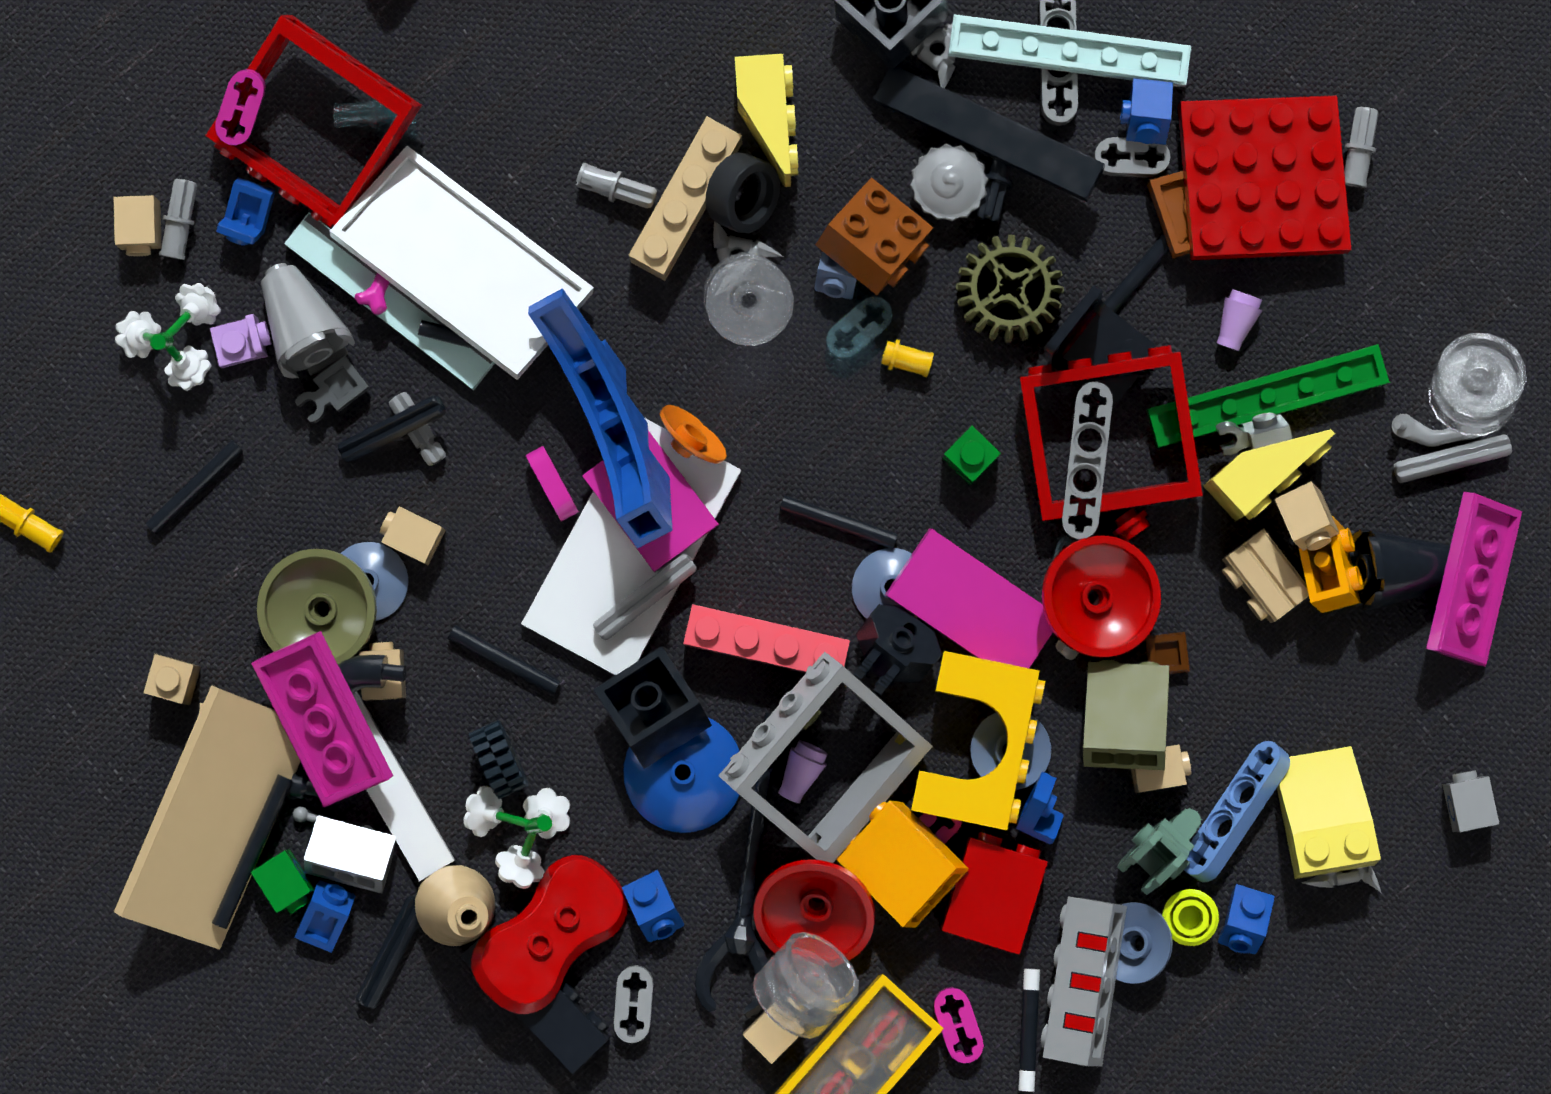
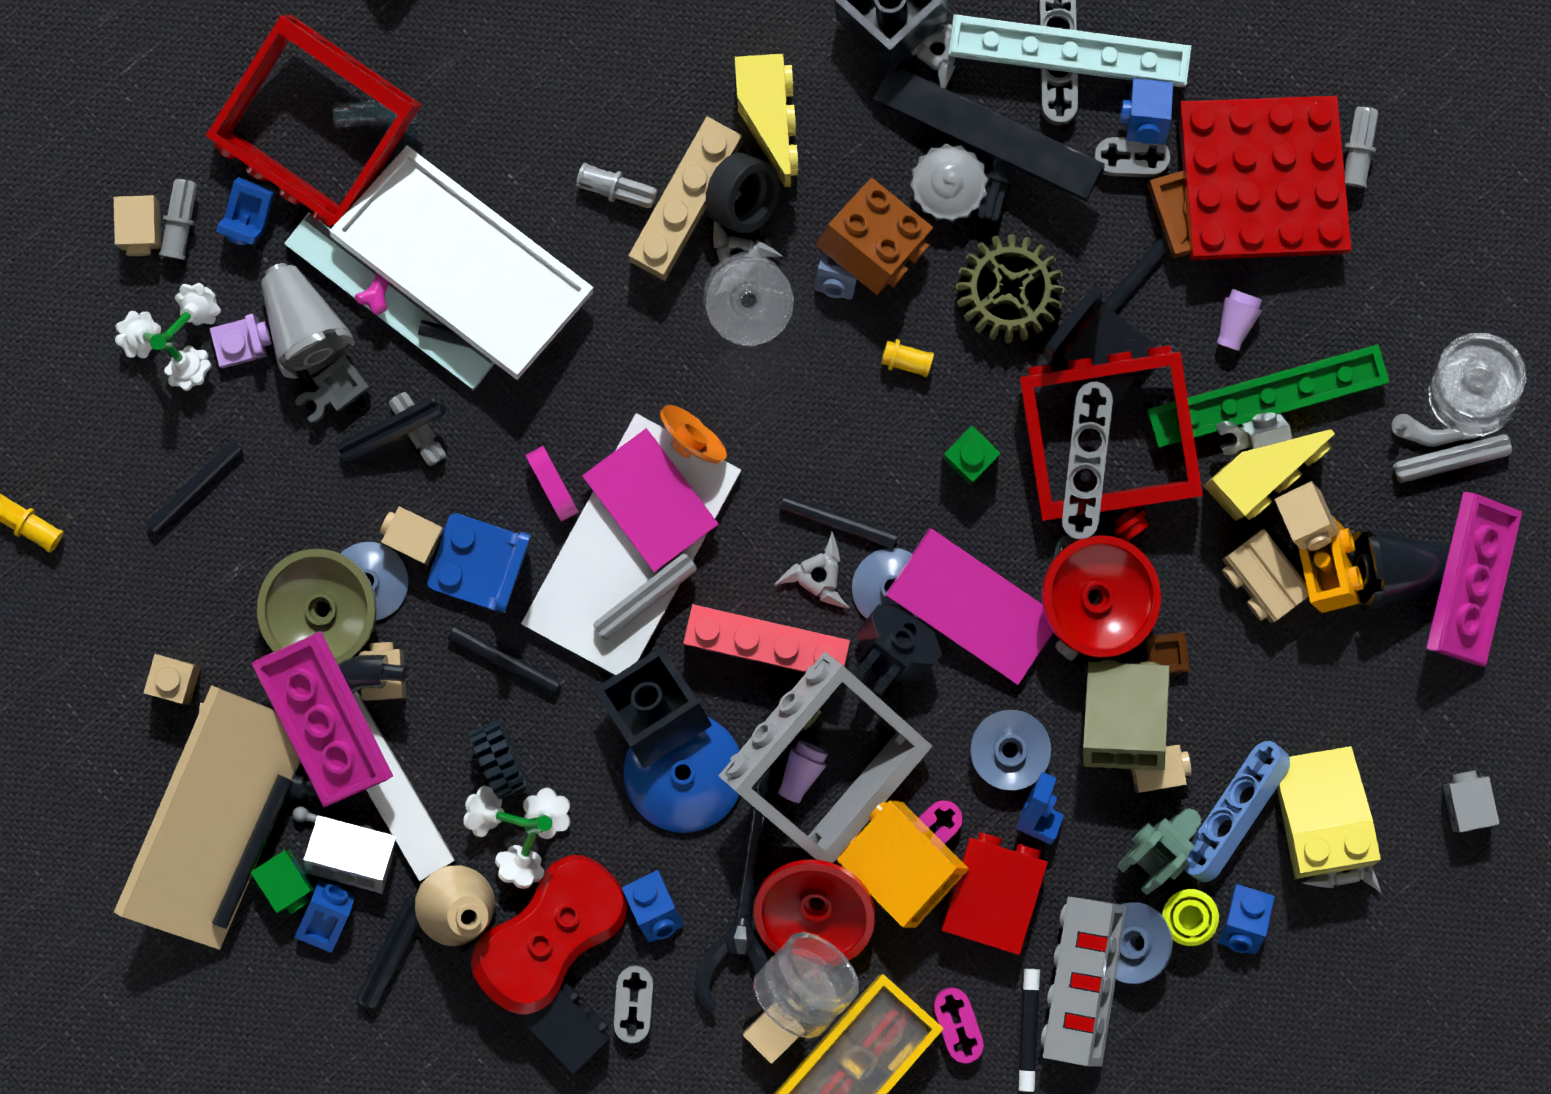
dark pink beam [215,69,266,145] -> none
blue arch [528,288,673,549] -> none
clear light blue beam [826,296,892,360] -> none
yellow arch [911,651,1045,830] -> none
none -> blue piece [427,513,531,614]
none -> light grey piece [774,532,851,609]

